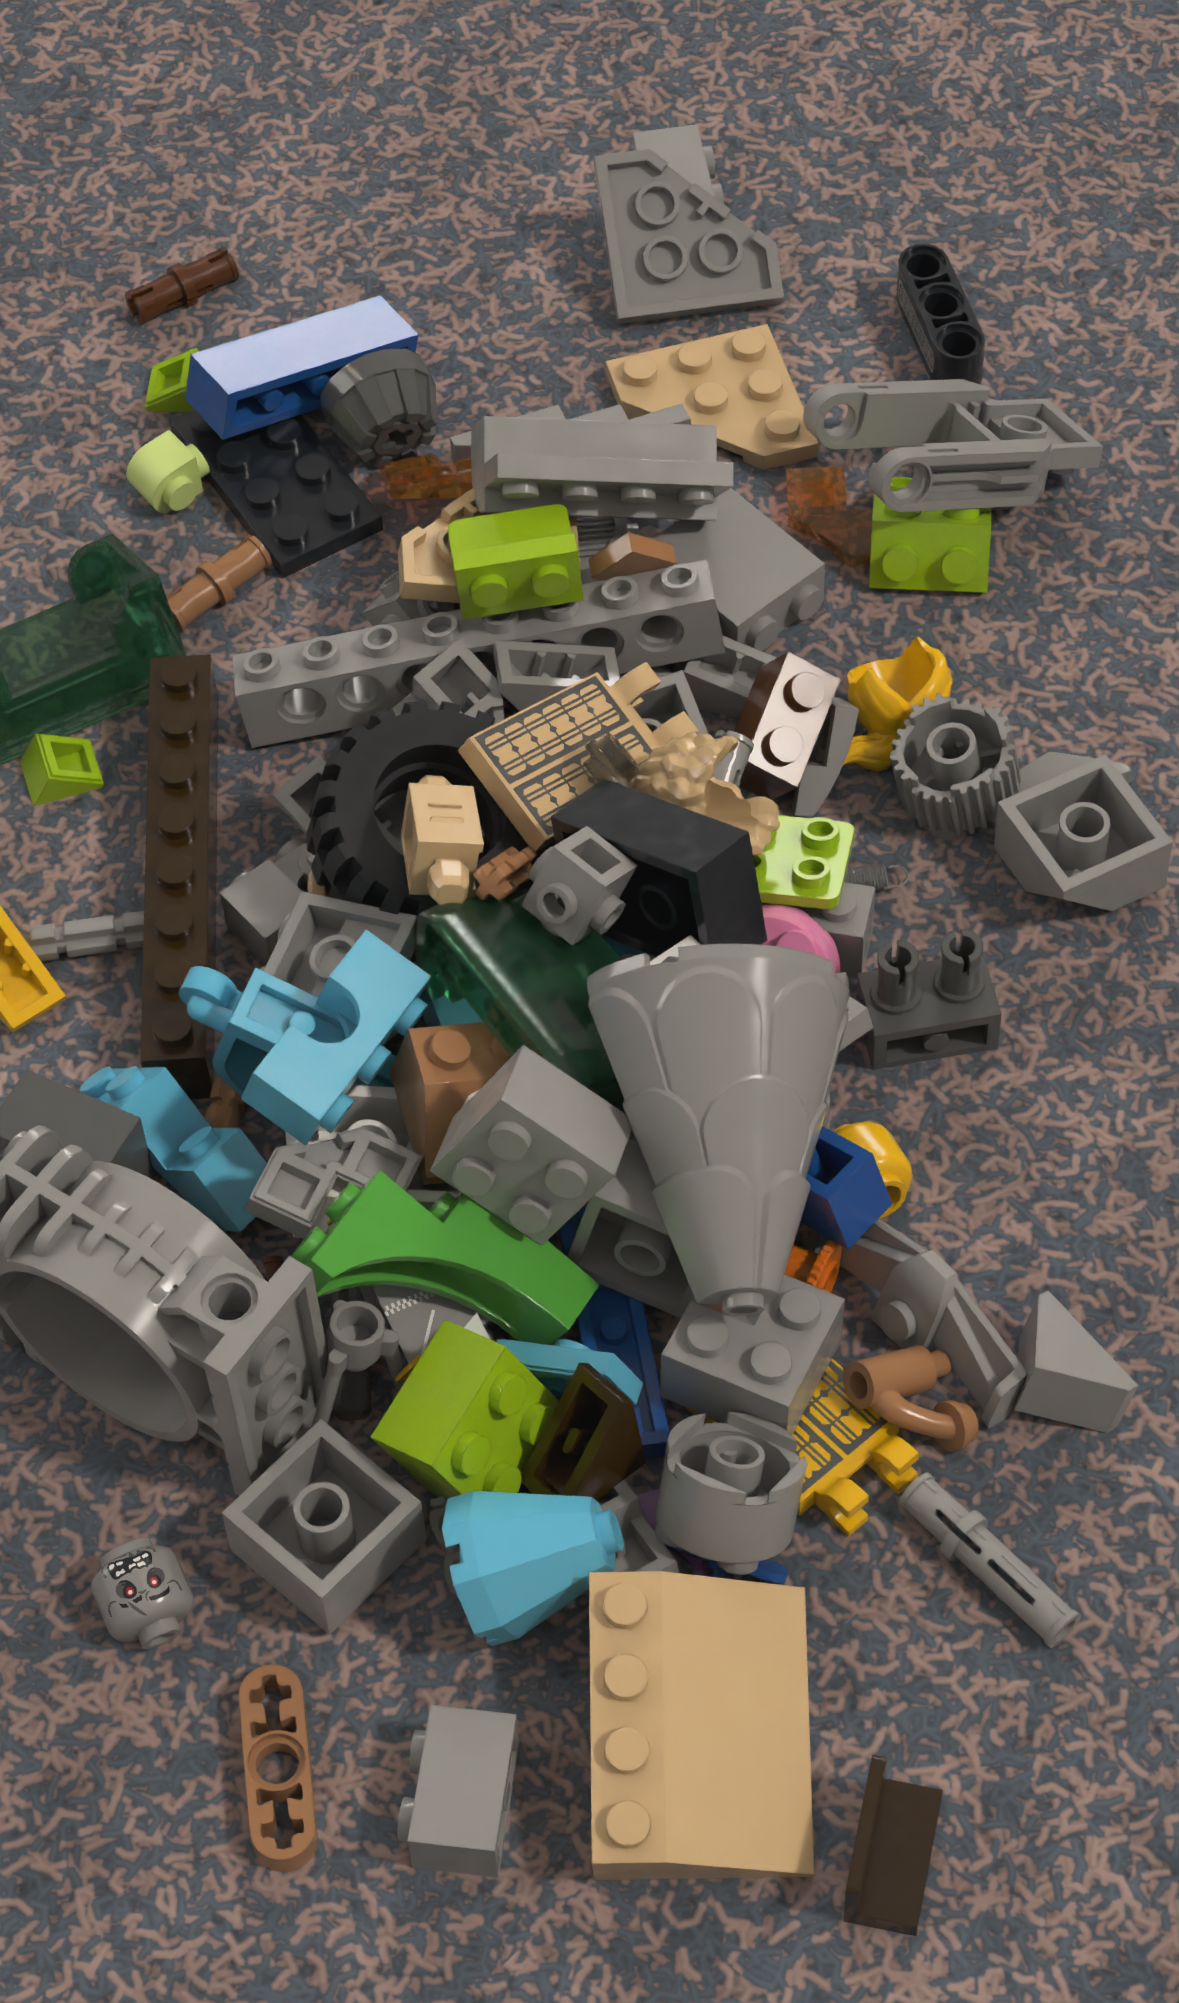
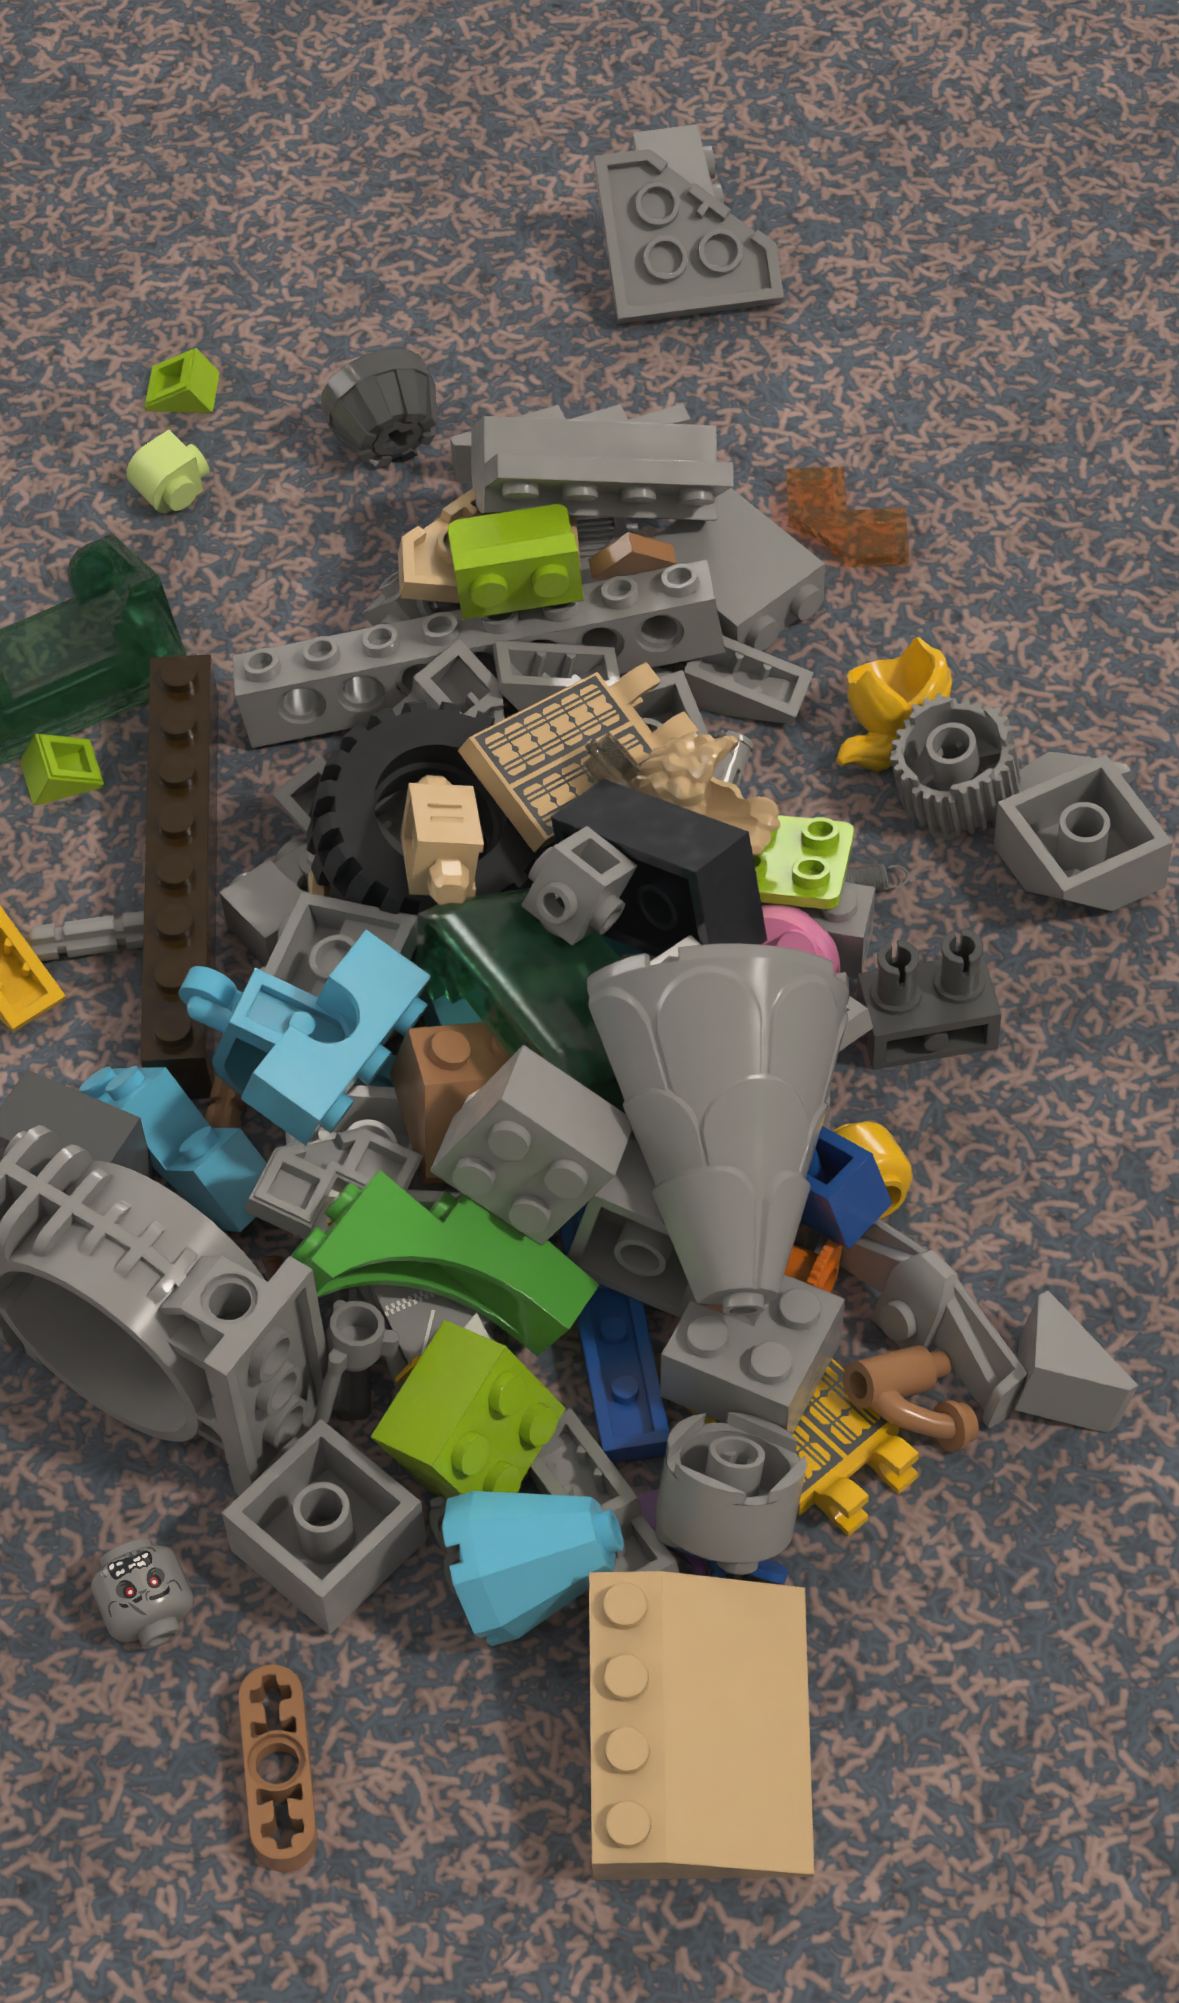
reddish brown pin [125,247,239,325] -> none
medium nougat pin [157,534,272,632] -> none
black plate [170,409,383,579] -> none
brick [185,295,419,440] -> none
clear orange tile [379,452,473,499] -> none
light grey brick [397,1705,520,1878] -> none
medium nougat axle [473,846,537,901] -> none
medium azure plate [497,1339,643,1405] -> none
dark brown slope [521,1362,646,1500] -> none
tan plate [606,324,819,470] -> none
brick [734,652,841,800] -> none
light grey slope [791,697,859,817] -> none
light grey plate [803,379,1103,512] -> none
dark brown panel [844,1755,943,1936] -> none
lime bracket [869,477,991,593] -> none
black beam [897,244,985,384] -> none
light grey pin [898,1472,1081,1648] -> none

